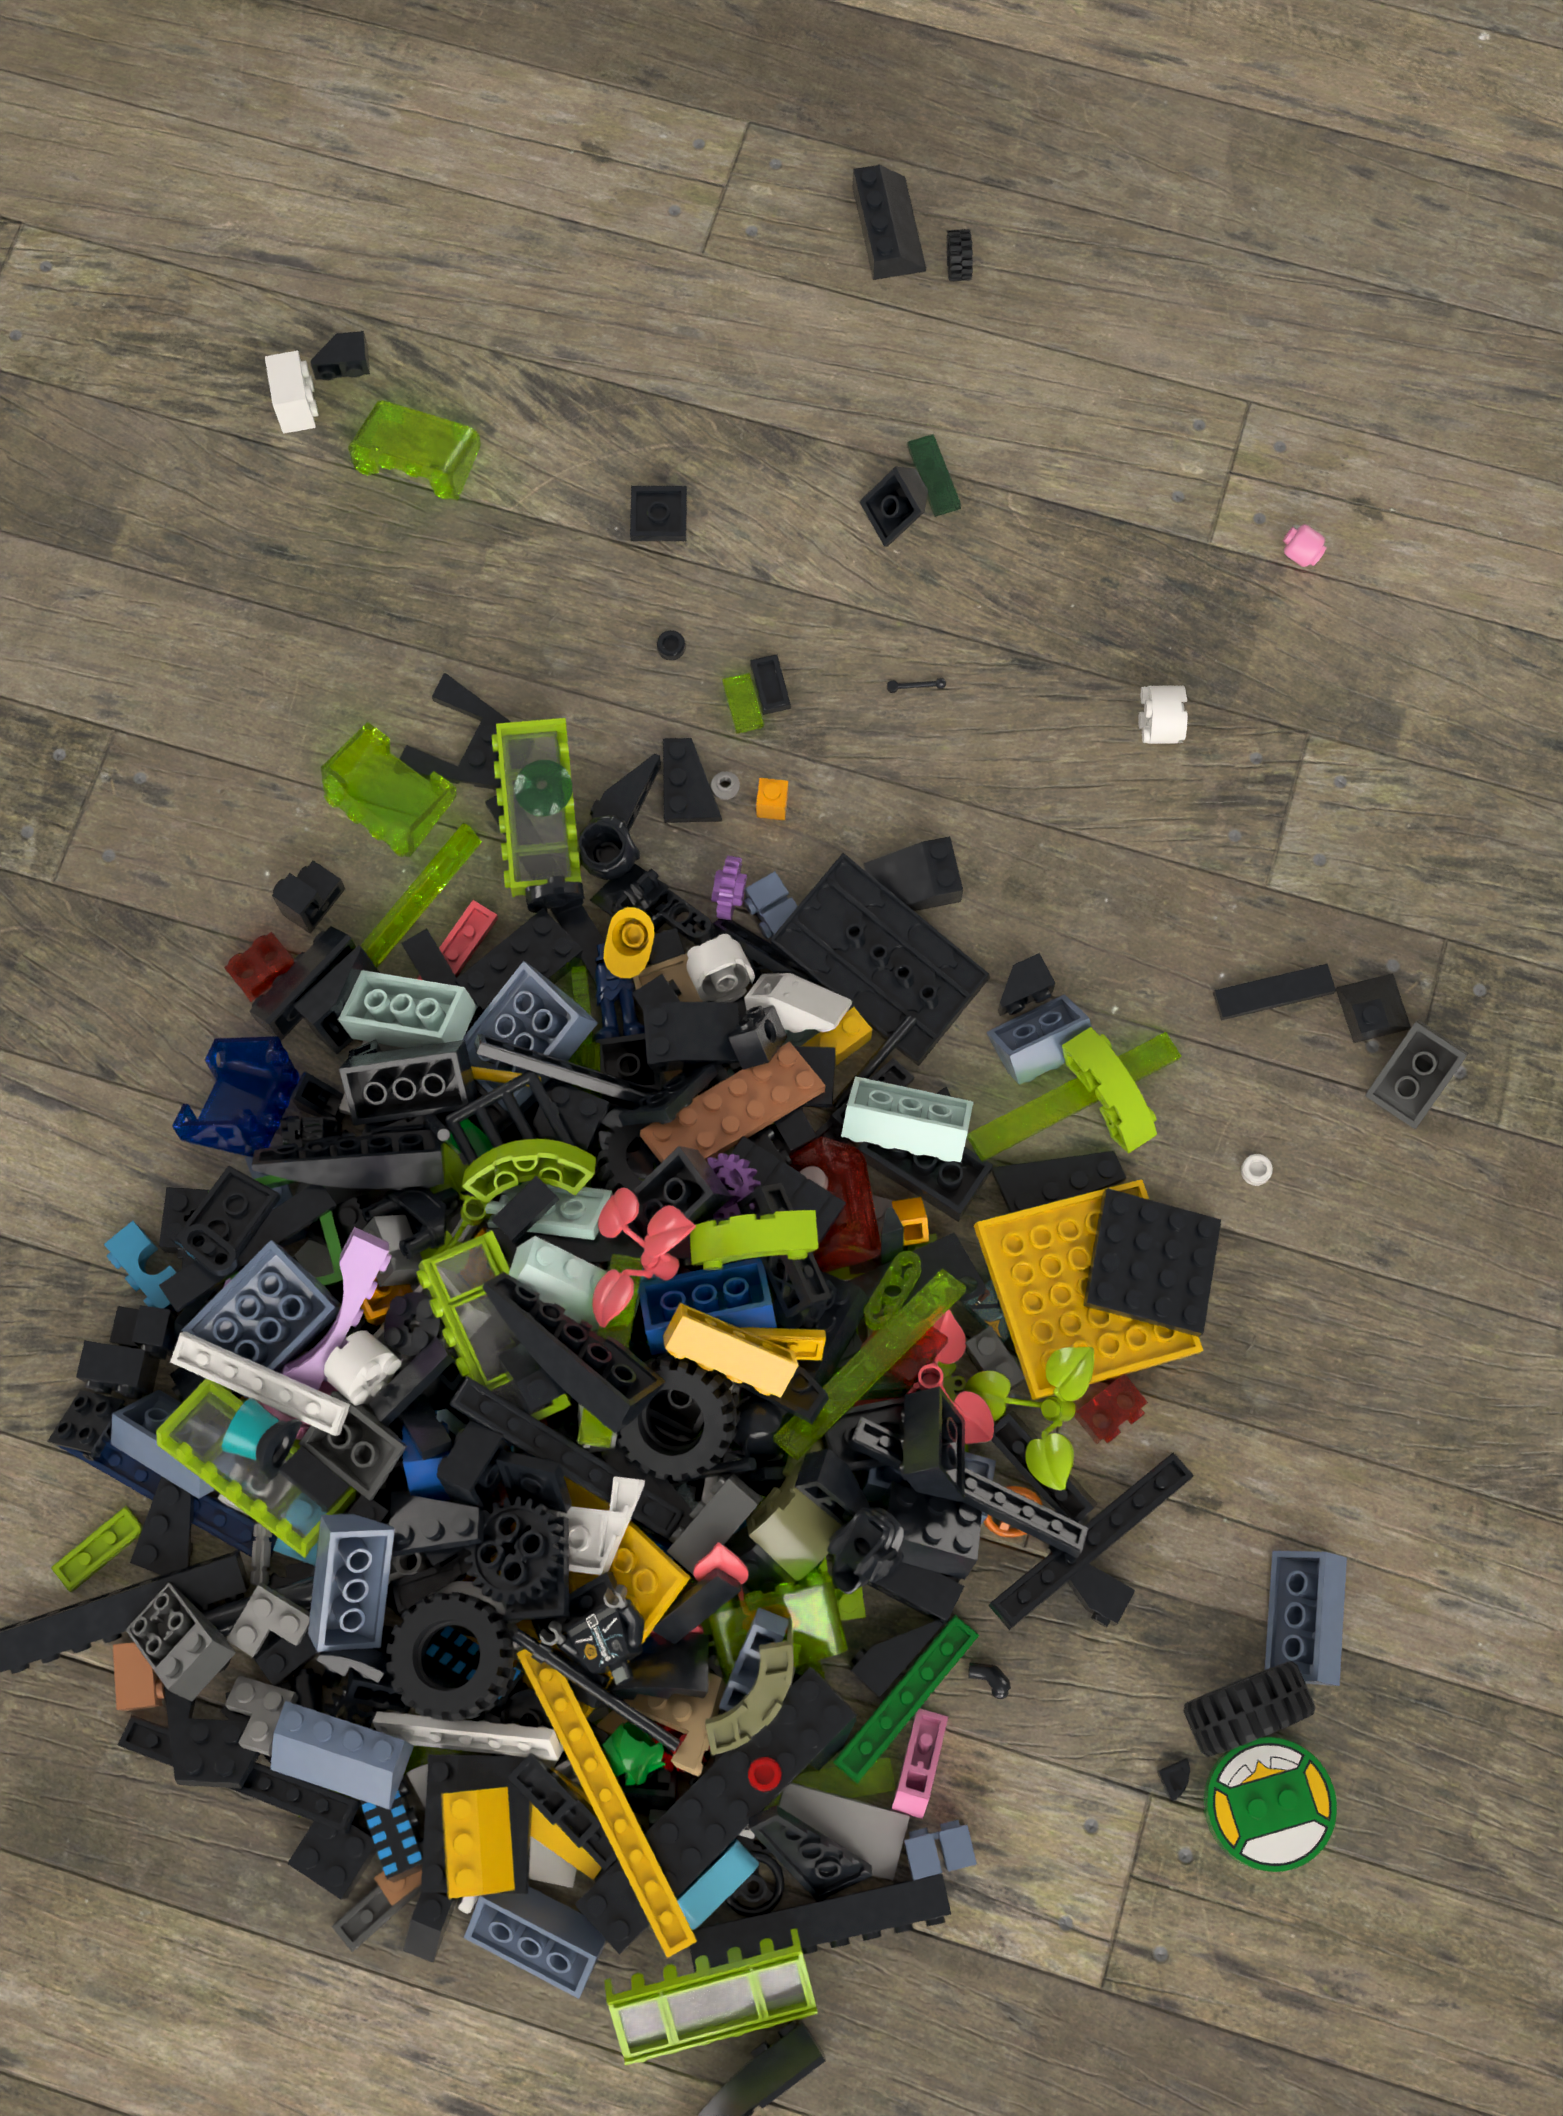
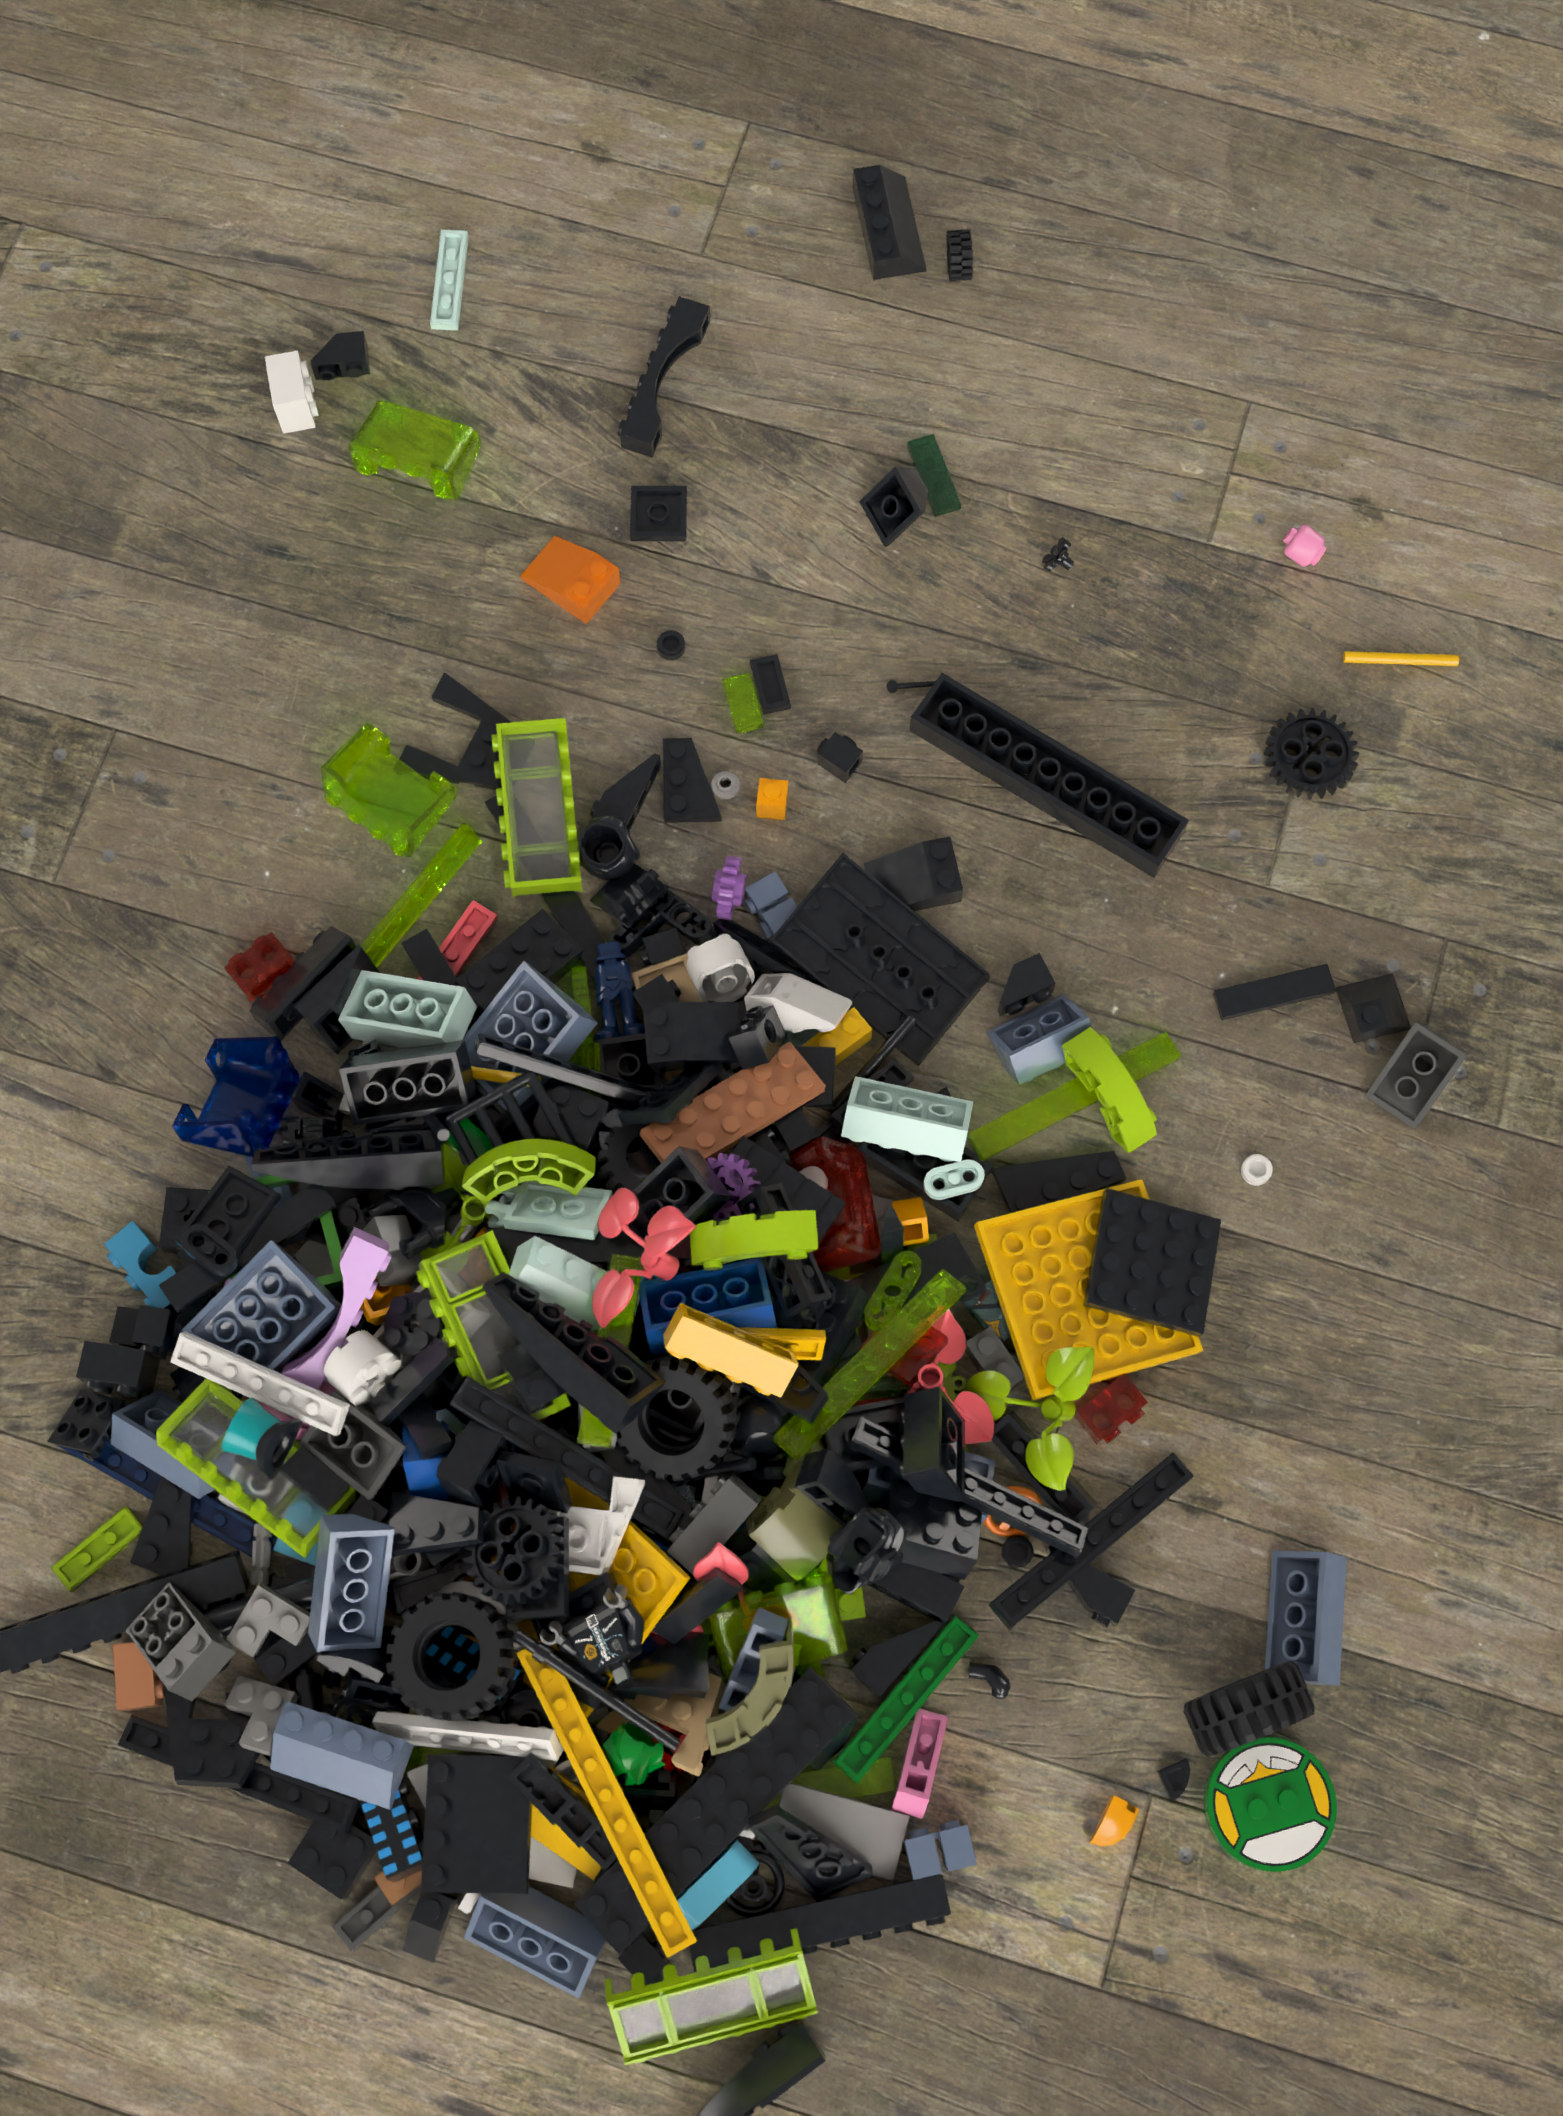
black brick [272,860,346,934] -> none
yellow slope [441,1787,515,1899] -> none
black tile [491,1176,560,1244] -> none
clear green dish [514,760,573,817] -> none
black plate [524,876,585,913] -> none
yellow piece [603,907,654,978] -> none
red tile [748,1757,782,1791] -> none
white brick [1138,685,1187,744] -> none
none -> light aqua tile [430,229,469,331]
none -> orange slope [520,536,621,624]
none -> black arch [618,296,711,458]
none -> black brick [618,1933,670,1985]
none -> black brick [817,732,863,783]
none -> black brick [909,673,1189,878]
none -> light aqua plate [924,1160,984,1200]
none -> black tile [1002,1536,1034,1568]
none -> black plant [1042,537,1074,571]
none -> light orange brick [1089,1795,1140,1846]
none -> black gear [1263,708,1359,800]
none -> yellow bar [1343,651,1459,666]

